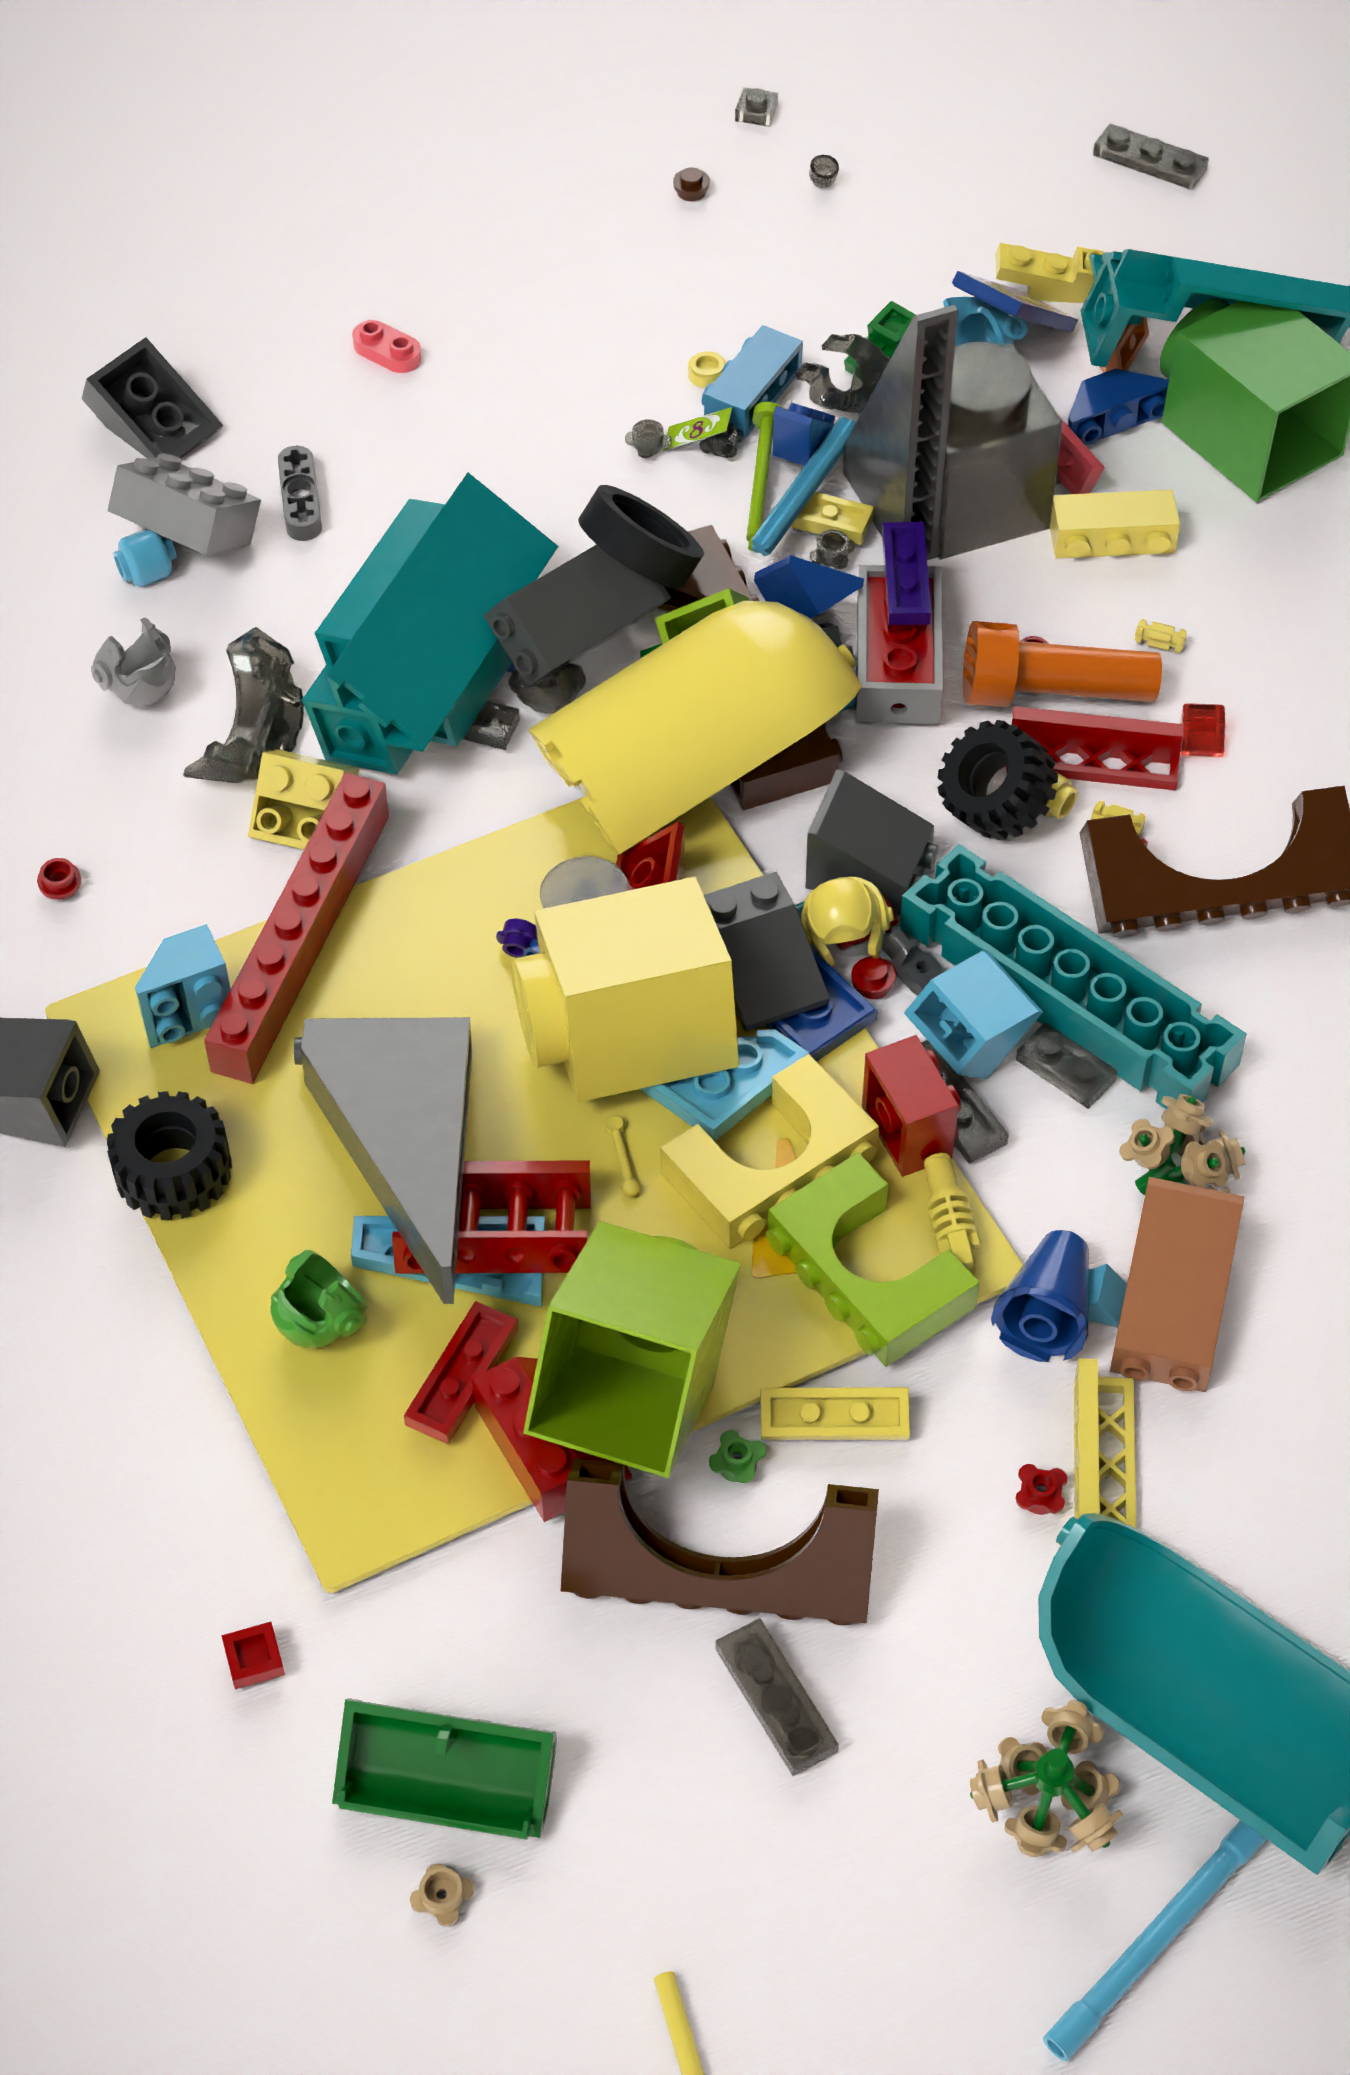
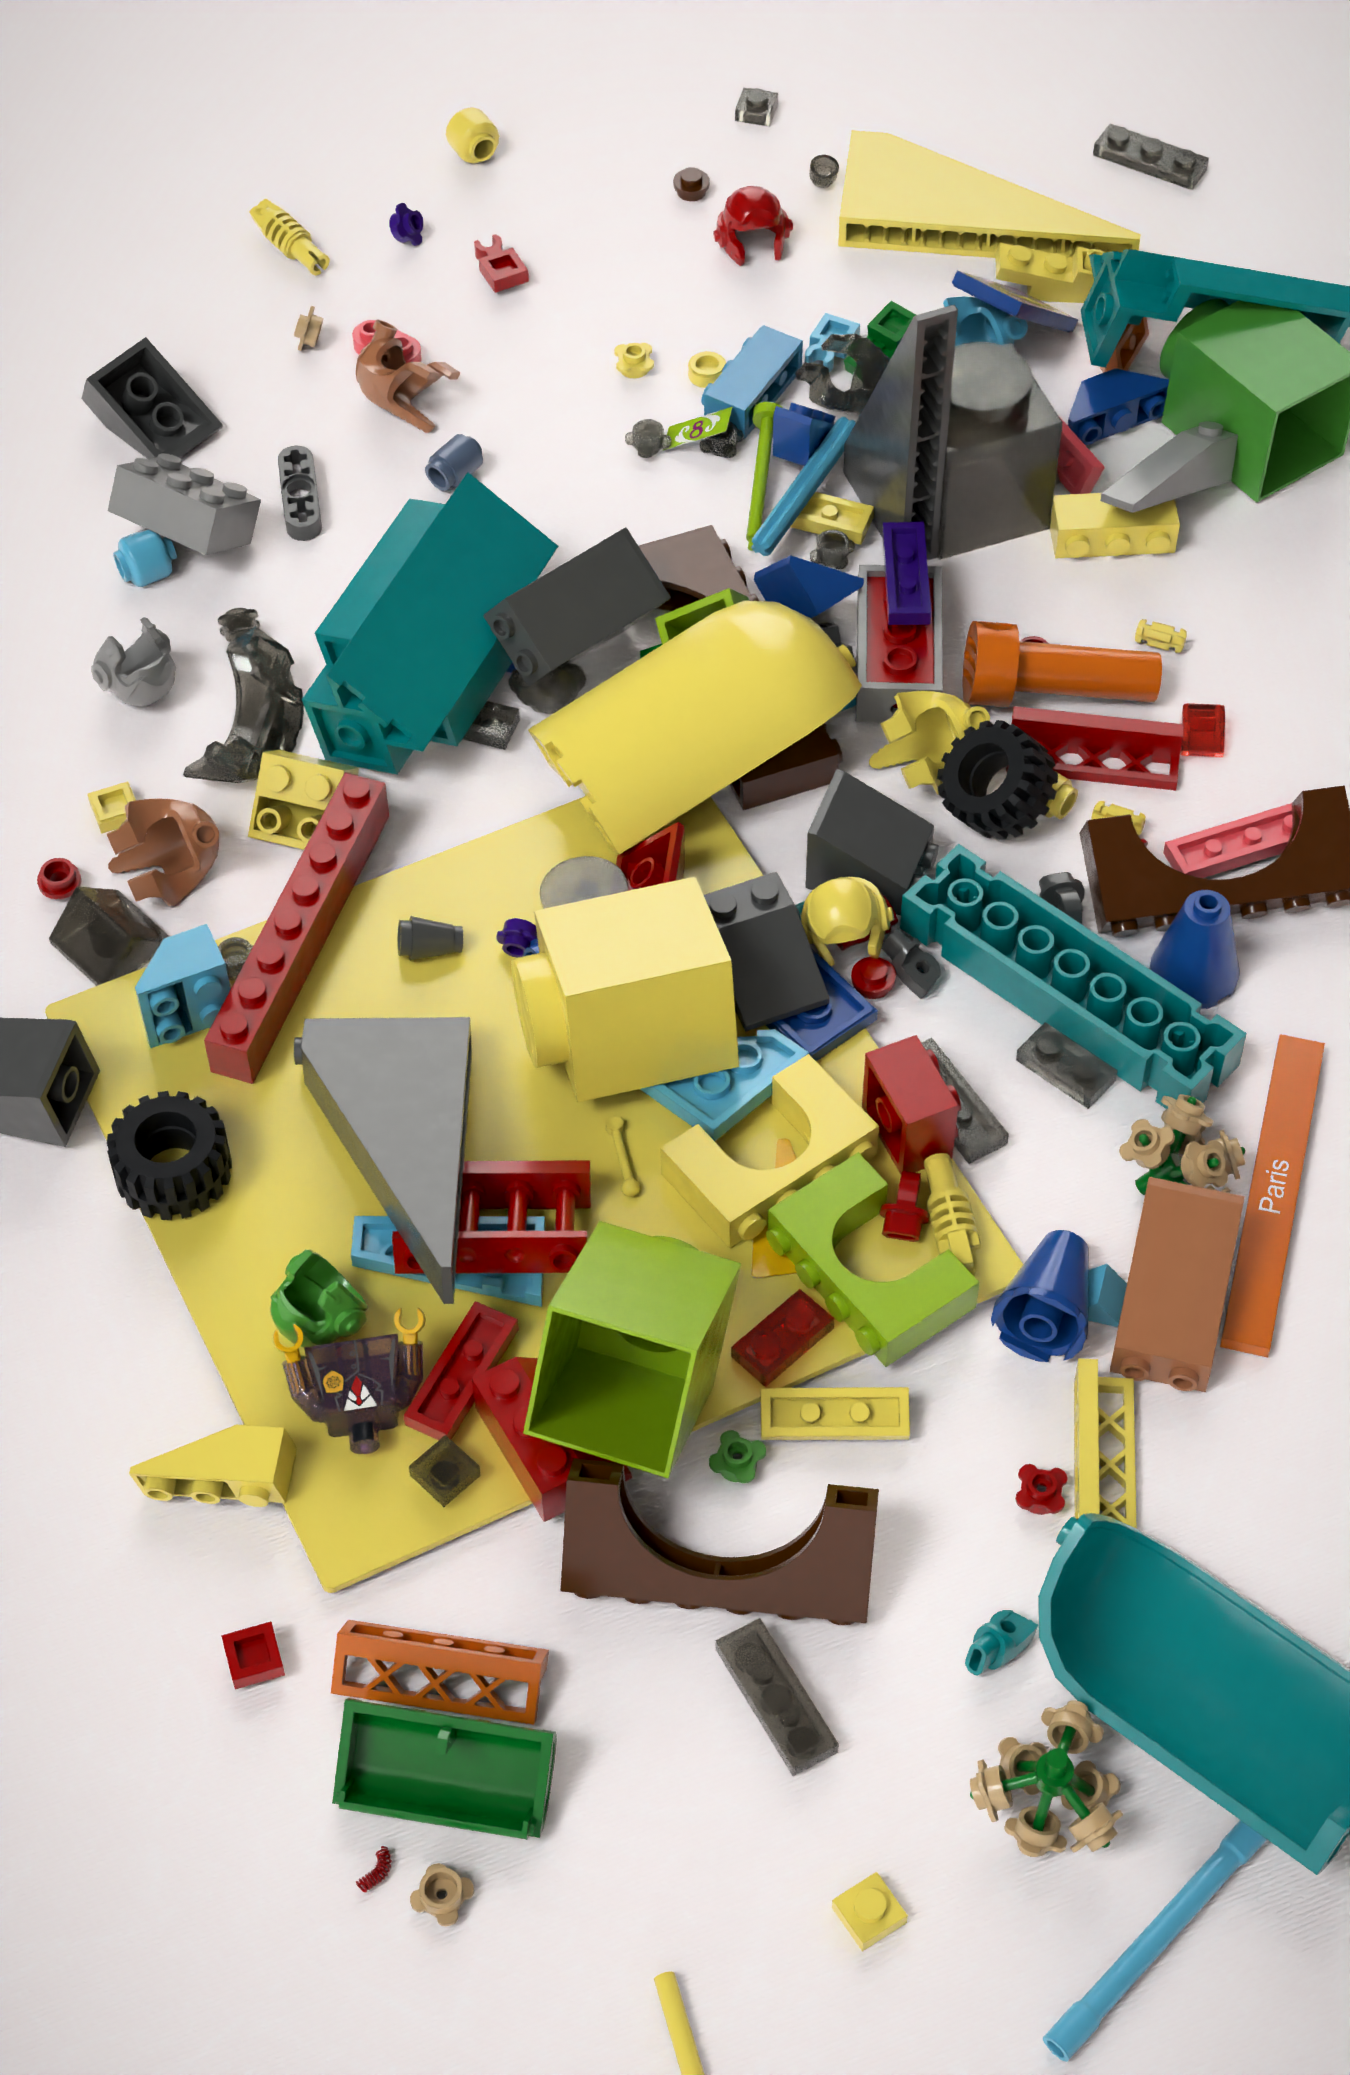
black tyre [578,485,704,589] -> none
medium azure slope [904,950,1043,1079] -> none
none -> clear smoke slope [49,886,170,986]
none -> light yellow tile [87,781,136,834]
none -> nougat piece [107,798,219,906]
none -> light yellow slope [129,1424,297,1507]
none -> clear smoke plate [217,607,260,643]
none -> clear smoke plate [218,937,253,980]
none -> light yellow hinge [249,198,330,276]
none -> torso [273,1308,426,1454]
none -> tan plate [294,305,324,351]
none -> orange fence [330,1620,549,1725]
none -> nougat piece [355,319,461,433]
none -> red leg [356,1846,392,1893]
none -> dark purple plate [389,203,423,246]
none -> dark grey cone [397,916,463,961]
none -> clear smoke plate [409,1435,481,1507]
none -> sand blue brick [425,434,483,491]
none -> light yellow head [445,107,500,163]
none -> plate [474,234,529,293]
none -> light yellow plate [614,343,654,379]
none -> red helmet [713,186,793,266]
none -> clear red piece [731,1289,835,1387]
none -> medium azure plate [805,313,860,374]
none -> light yellow plate [832,1872,908,1952]
none -> light yellow slope [838,130,1141,258]
none -> light yellow piece [869,691,990,795]
none -> red piece [880,1170,929,1242]
none -> teal piece [965,1610,1038,1676]
none -> dark grey piece [1039,872,1085,925]
none -> light grey wedge [1100,421,1238,513]
none -> blue cone [1149,890,1240,1009]
none -> coral plate [1163,803,1293,878]
none -> orange tile [1220,1034,1325,1358]

